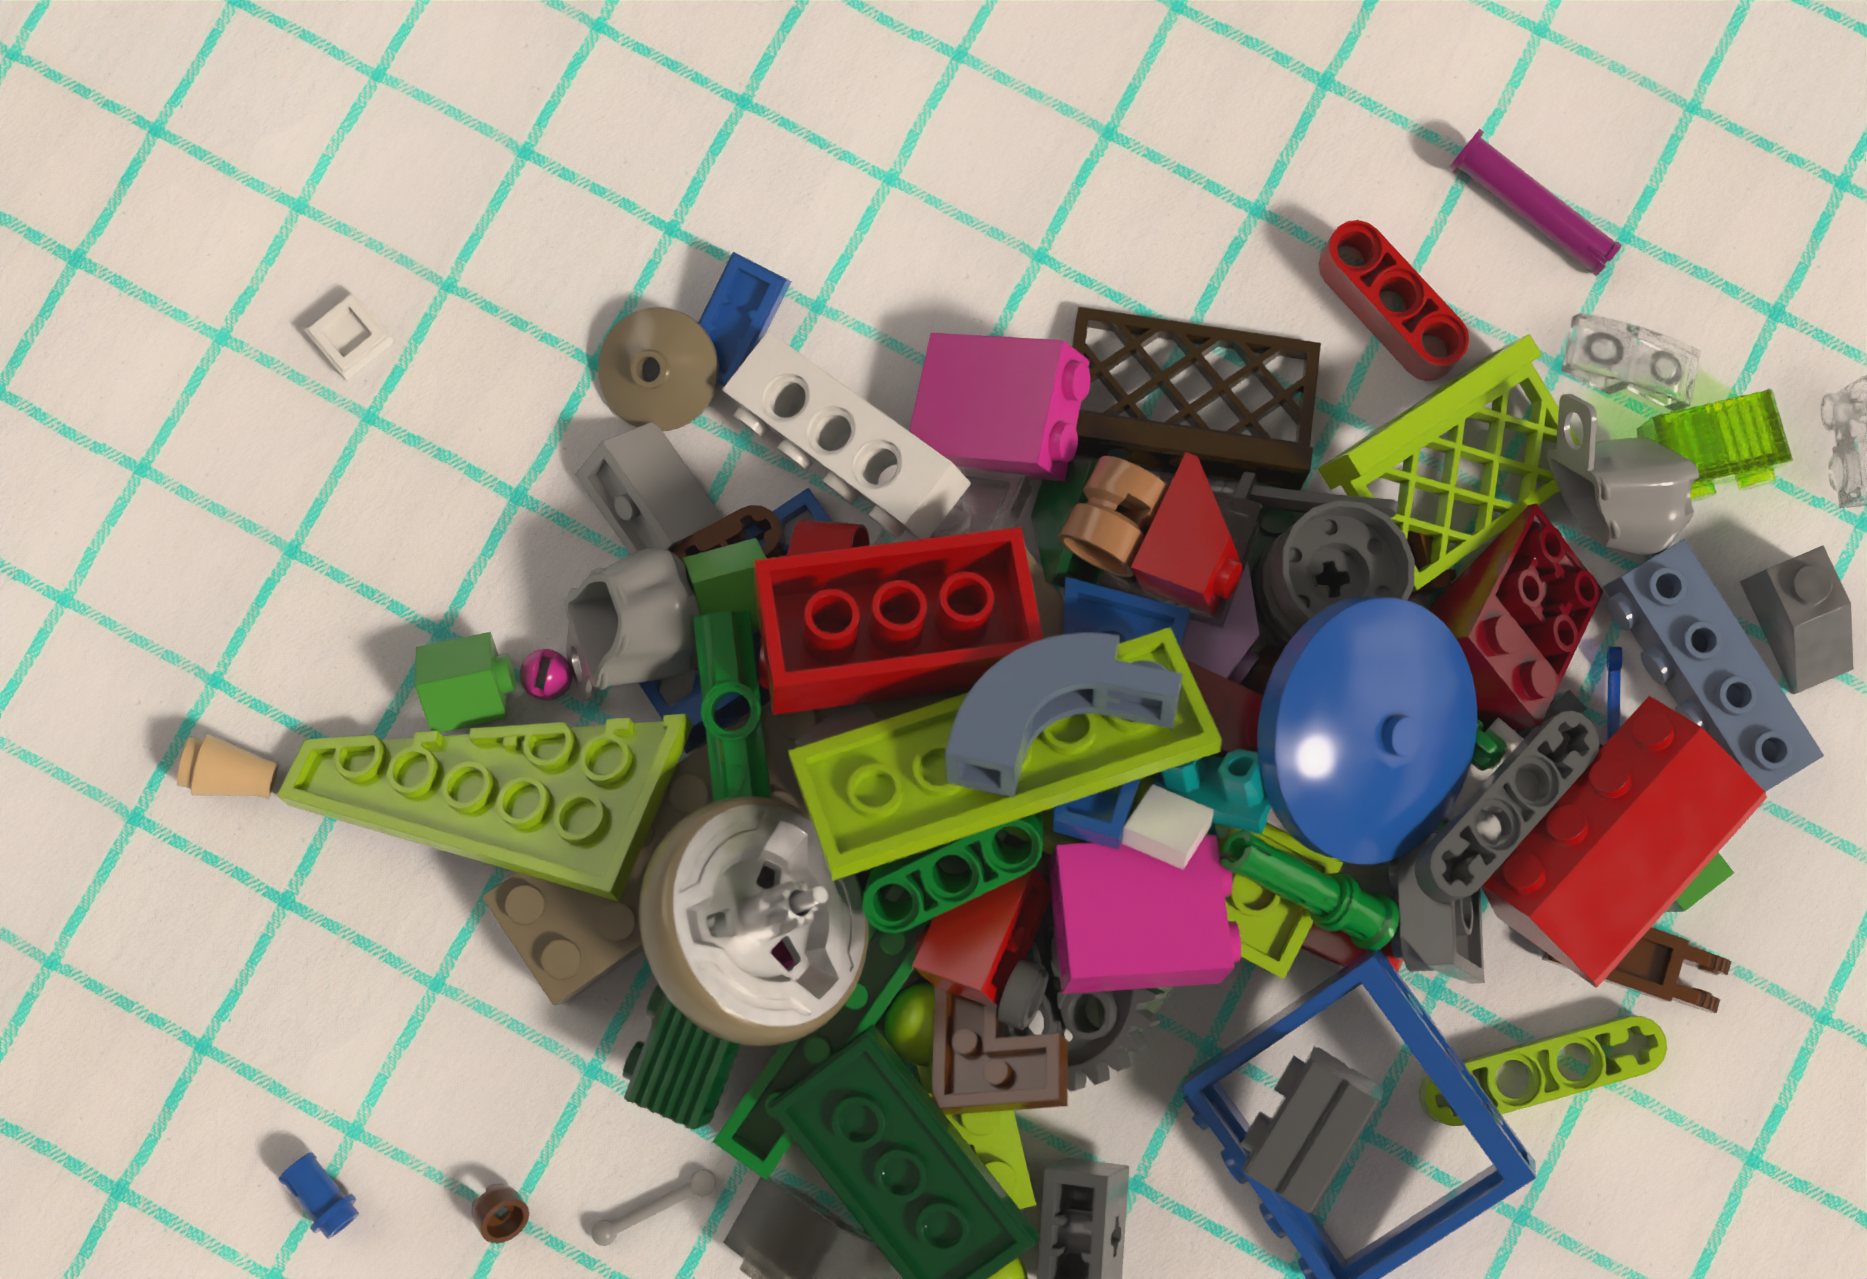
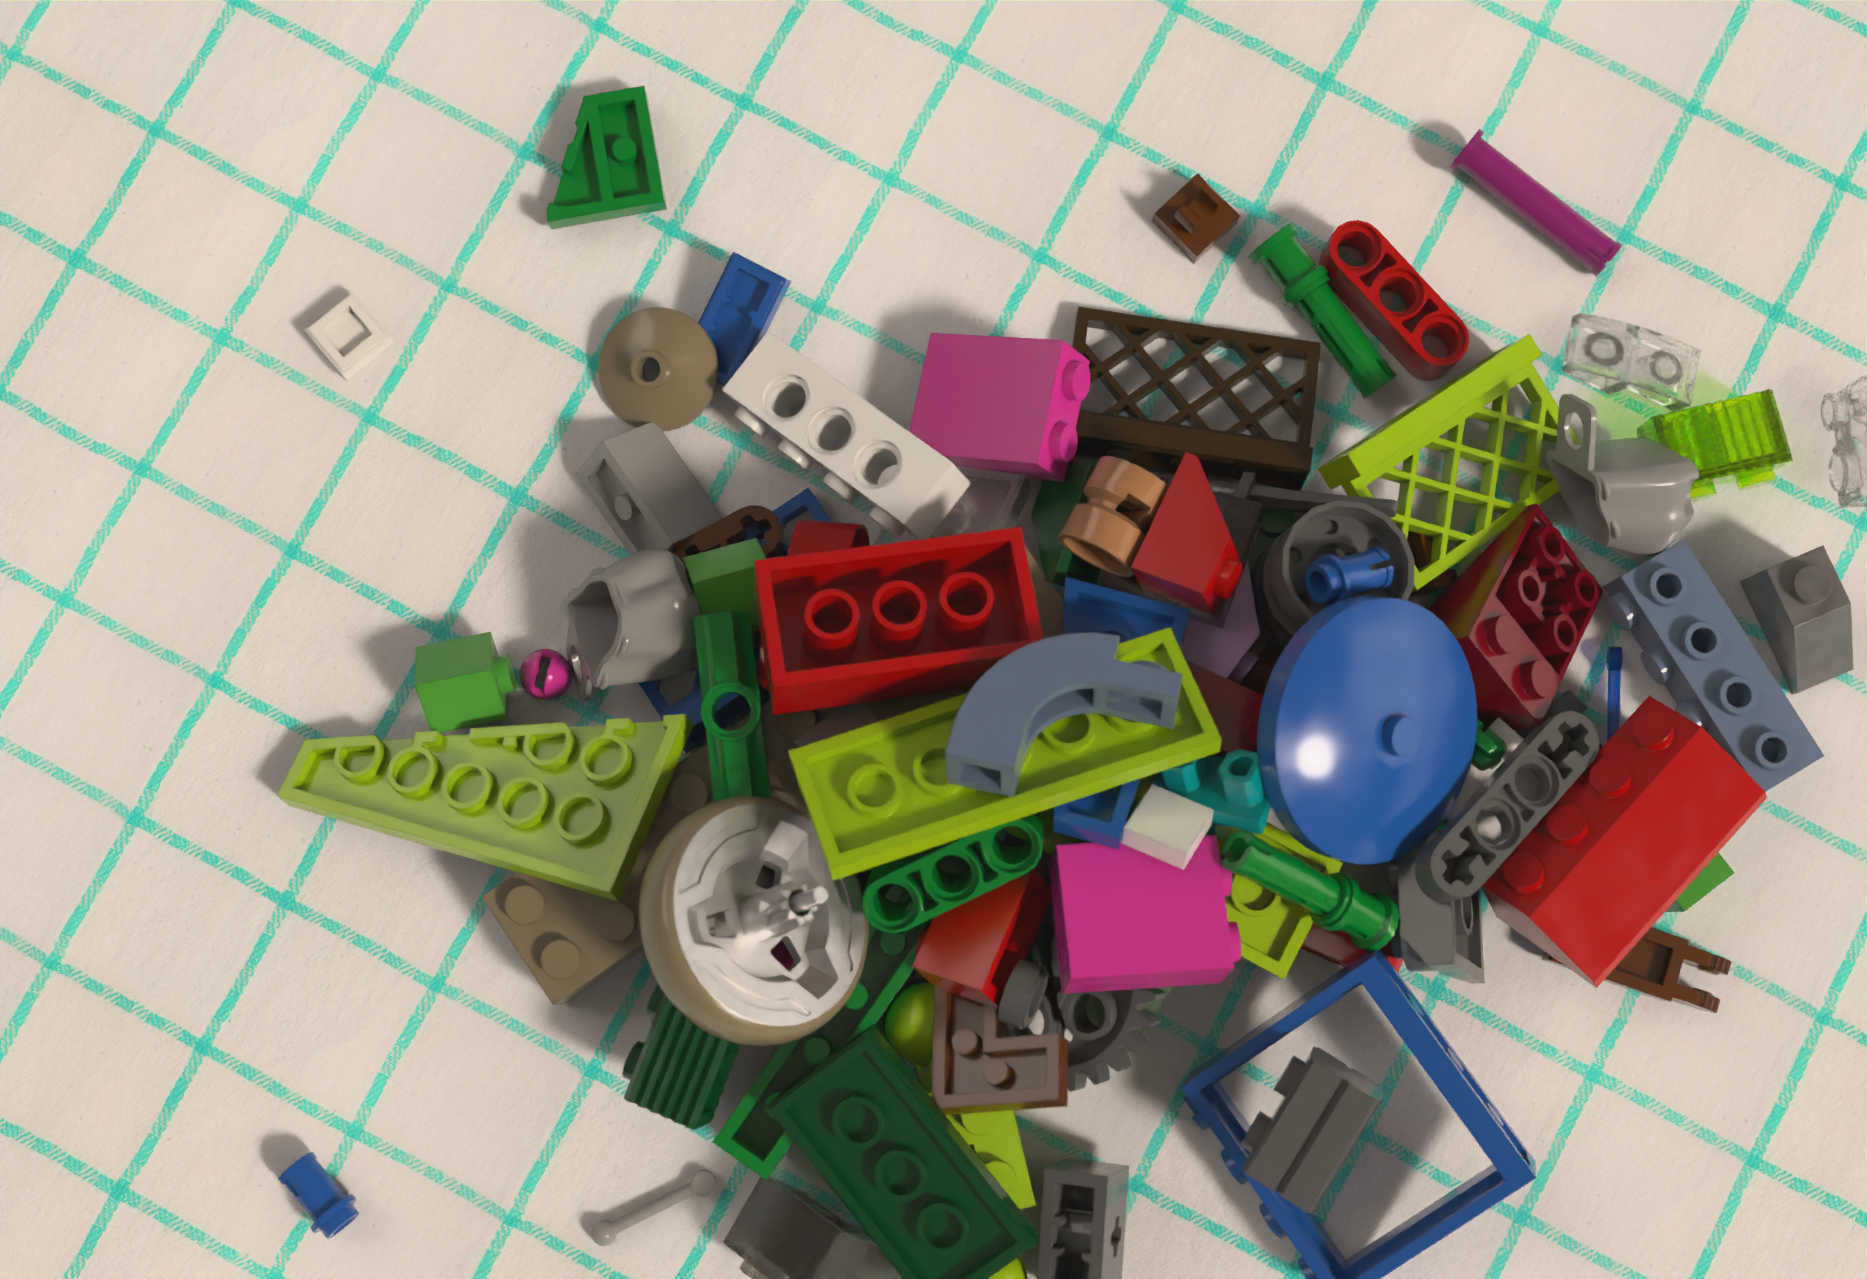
tan cone [177,734,278,799] -> none
reddish brown hinge [471,1184,529,1243] -> none
lime beam [1419,1015,1667,1126] -> none
none -> green wing [546,86,667,229]
none -> reddish brown tile [1152,173,1240,263]
none -> green pin [1248,223,1397,399]
none -> blue pin [1305,547,1394,606]

